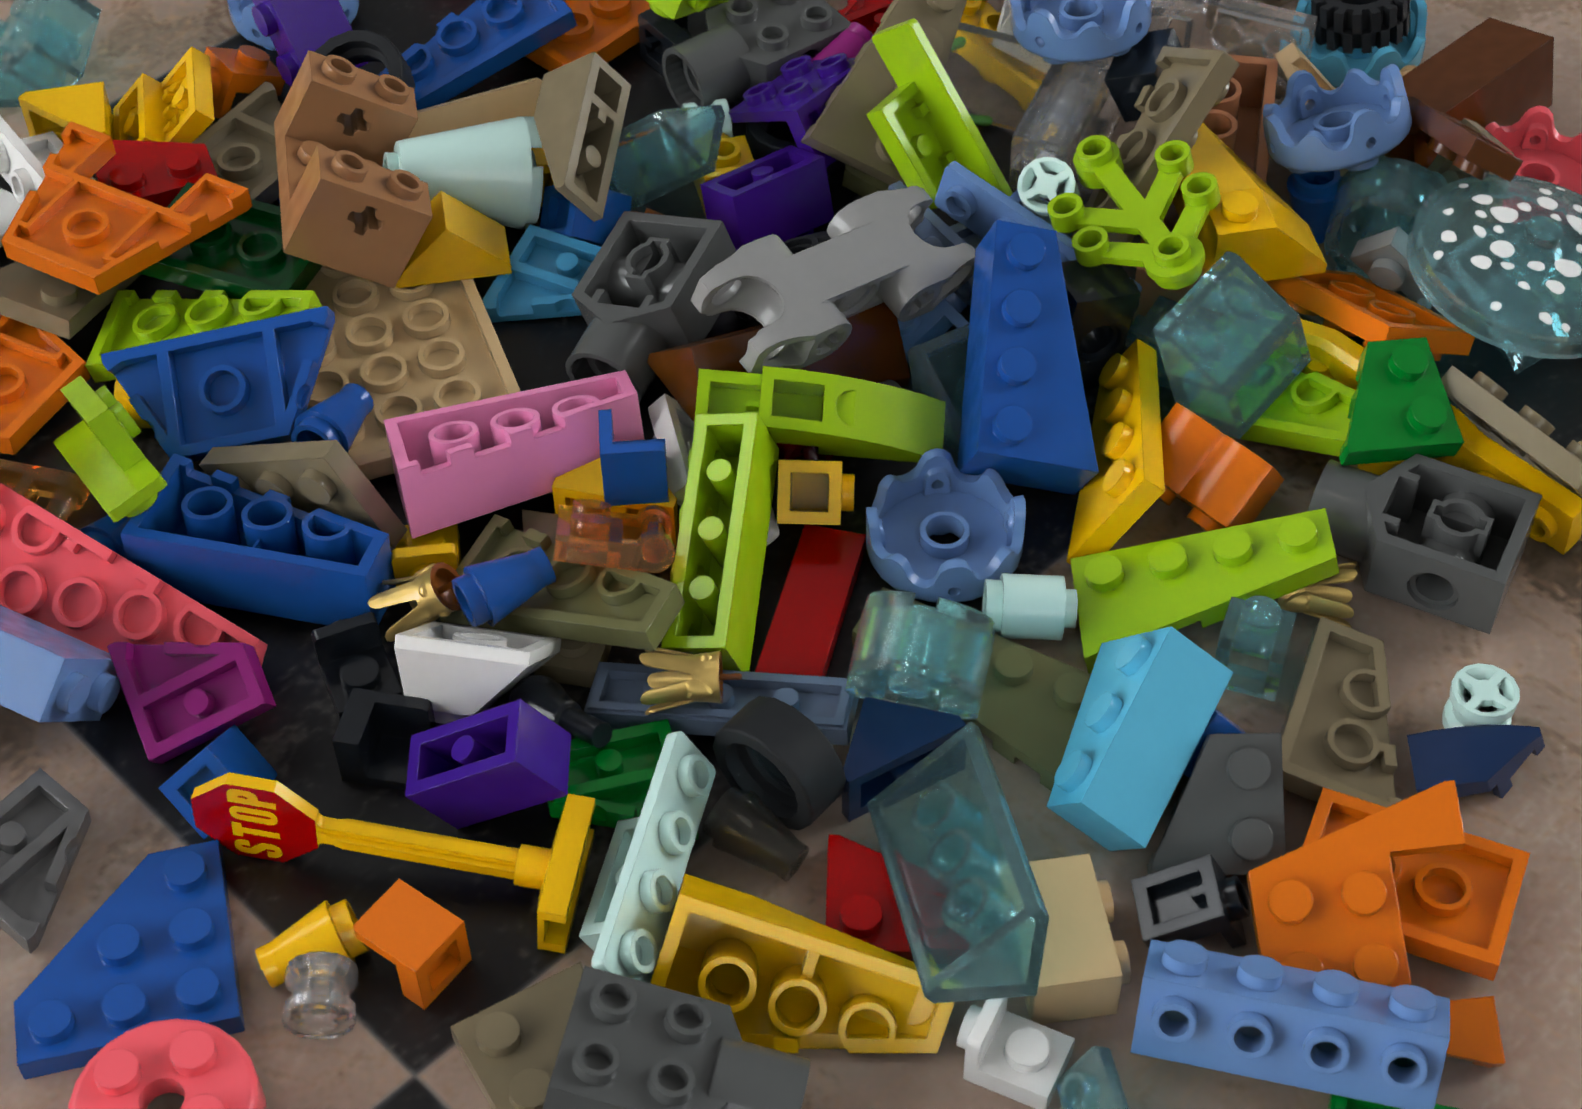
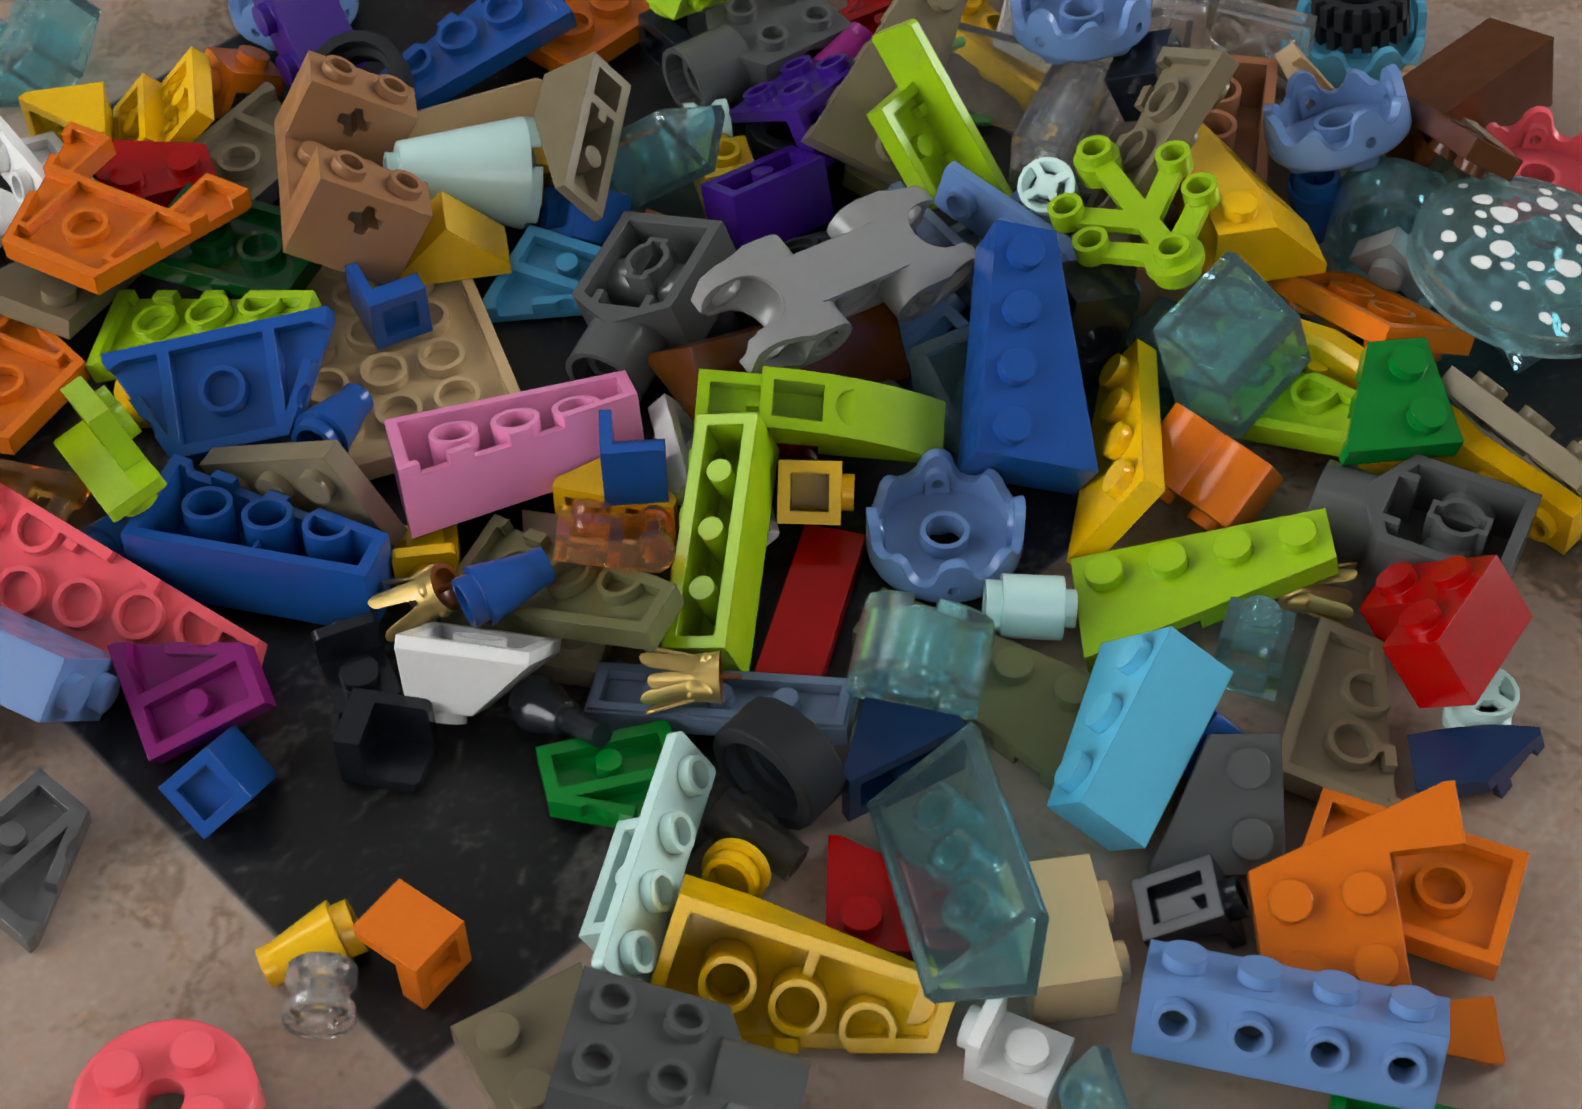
blue plate [14,840,245,1080] -> none
yellow piece [191,772,596,954] -> none
dark purple brick [405,699,571,829] -> none
none -> blue panel [344,262,433,350]
none -> yellow plate [701,838,771,898]
none -> red brick [1359,554,1533,708]

